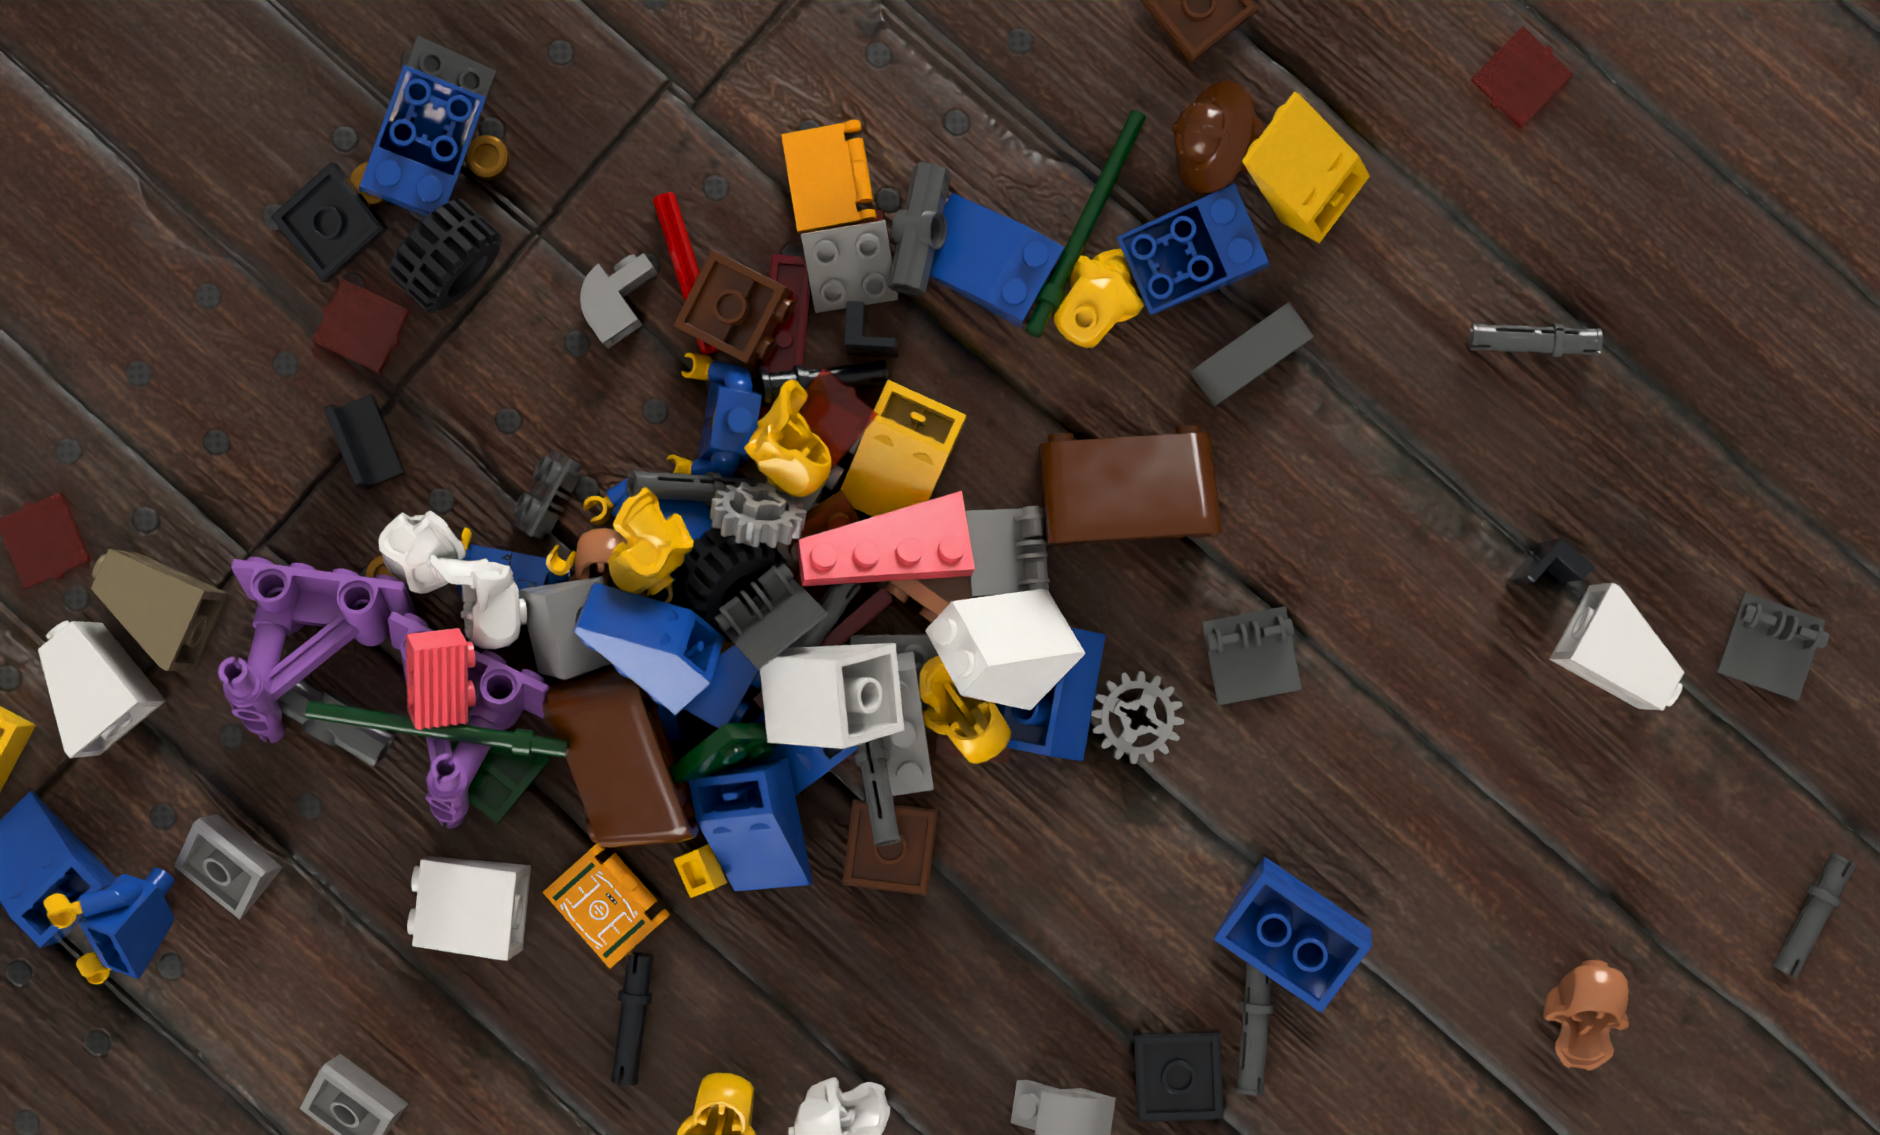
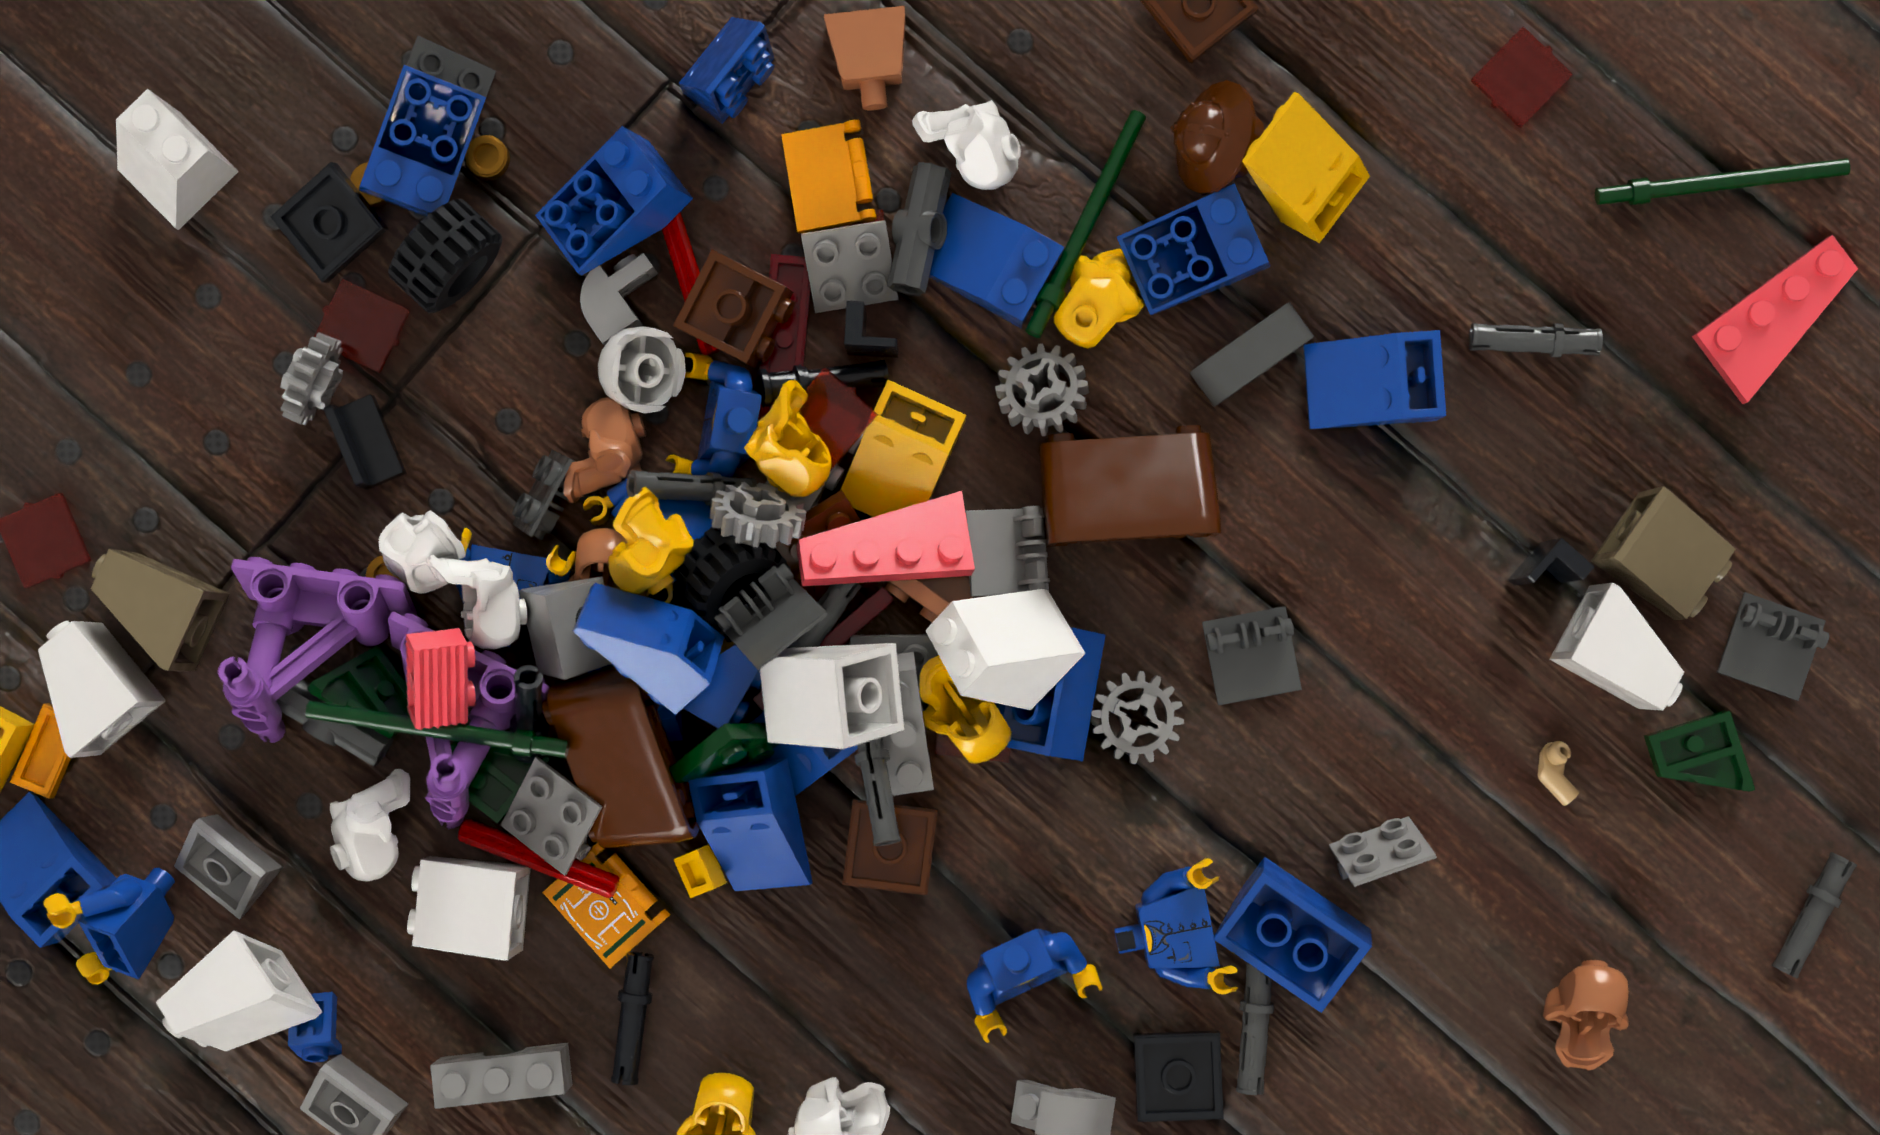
none -> light orange tile [10,703,71,799]
none -> white slope [116,89,239,230]
none -> white slope [156,930,322,1051]
none -> light grey gear [280,332,343,425]
none -> blue bracket [288,992,342,1062]
none -> dark green wing [307,645,409,739]
none -> white head [330,769,410,882]
none -> light grey arch [430,1043,573,1109]
none -> red axle [458,819,620,898]
none -> light grey hinge [500,757,602,876]
none -> black pin [510,665,549,763]
none -> blue slope [535,126,693,276]
none -> nougat head [563,397,646,503]
none -> white cylinder [598,326,686,414]
none -> blue slope [679,17,774,124]
none -> nougat torso [824,6,906,111]
none -> white head [912,100,1021,190]
none -> blue torso [966,928,1103,1043]
none -> light grey gear [995,343,1089,436]
none -> blue torso [1114,858,1238,995]
none -> blue slope [1303,330,1446,429]
none -> light grey hinge [1329,816,1437,887]
none -> tan arm [1537,741,1579,806]
none -> dark tan slope [1591,486,1736,620]
none -> dark green bar [1595,158,1850,205]
none -> dark green wing [1644,710,1755,792]
none -> coral wing [1692,235,1858,404]

